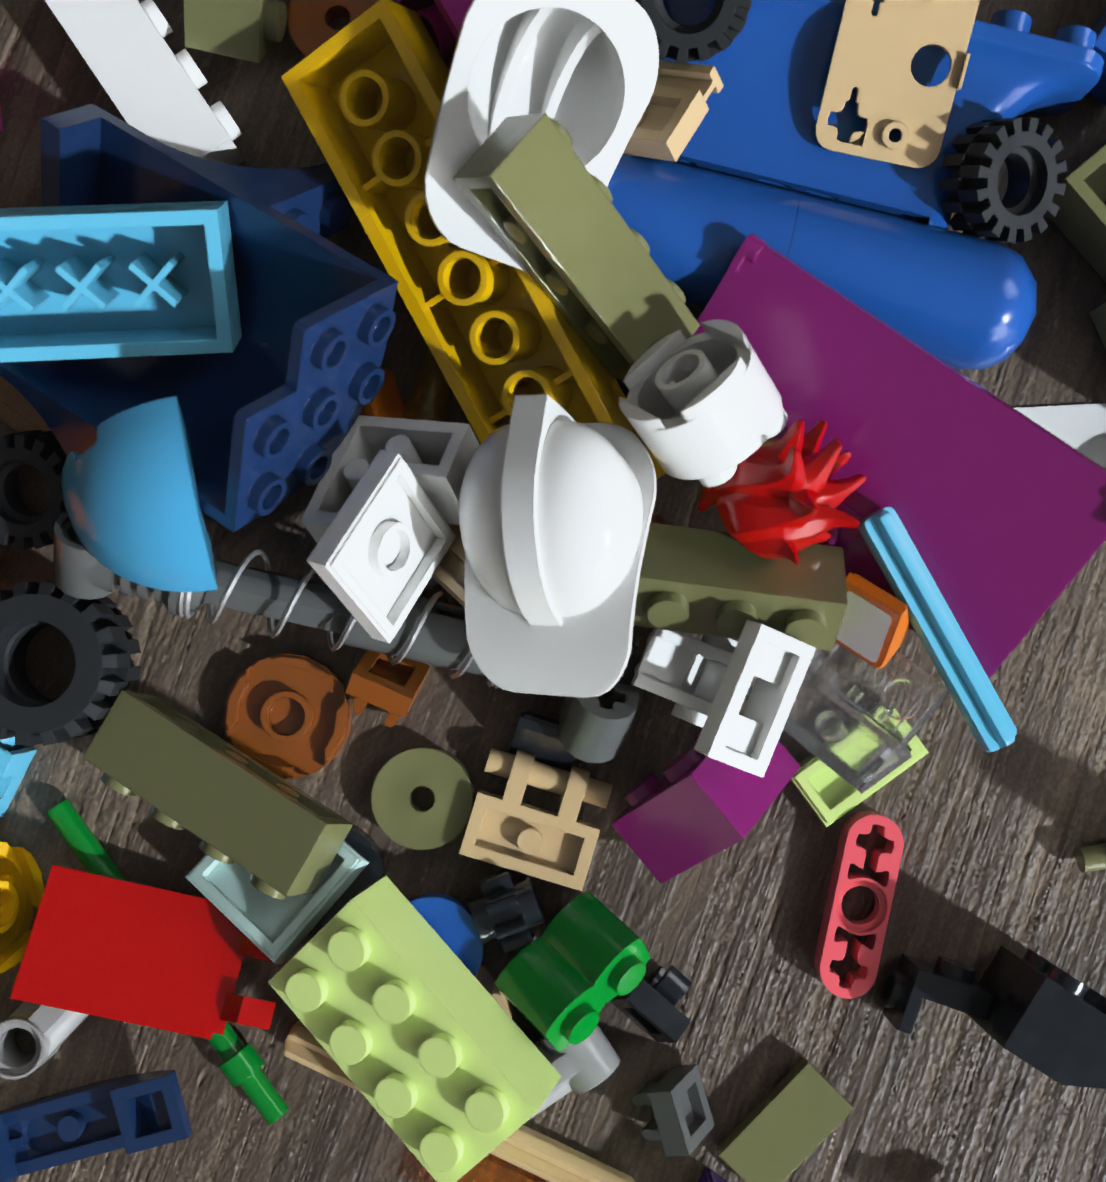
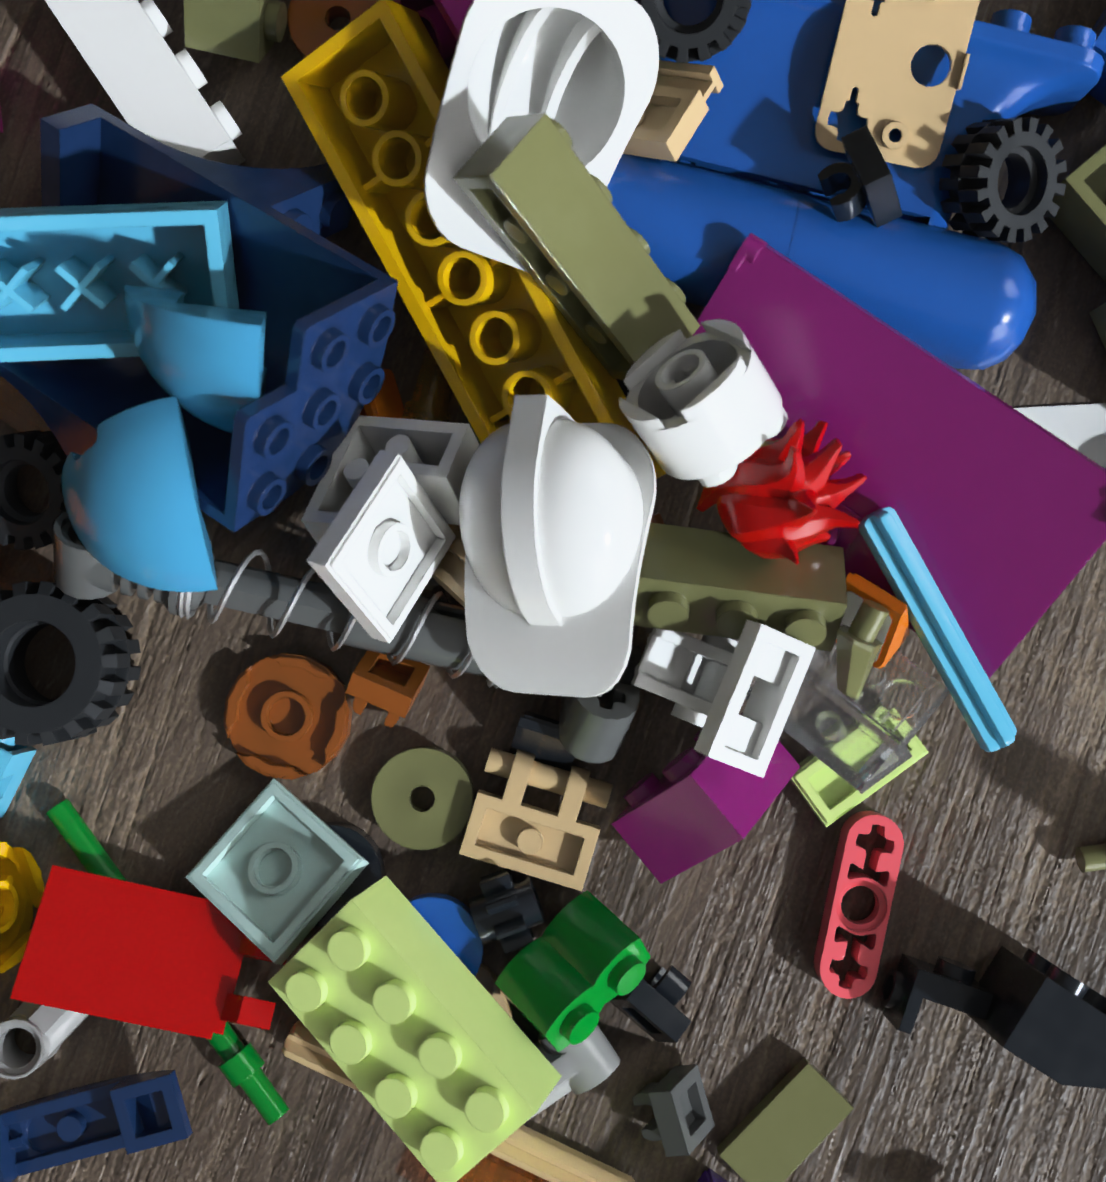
olive brick [83,690,353,900] -> none
none -> dark azure brick [124,285,267,434]
none -> black tile [817,125,903,228]
none -> olive bar [837,599,889,699]

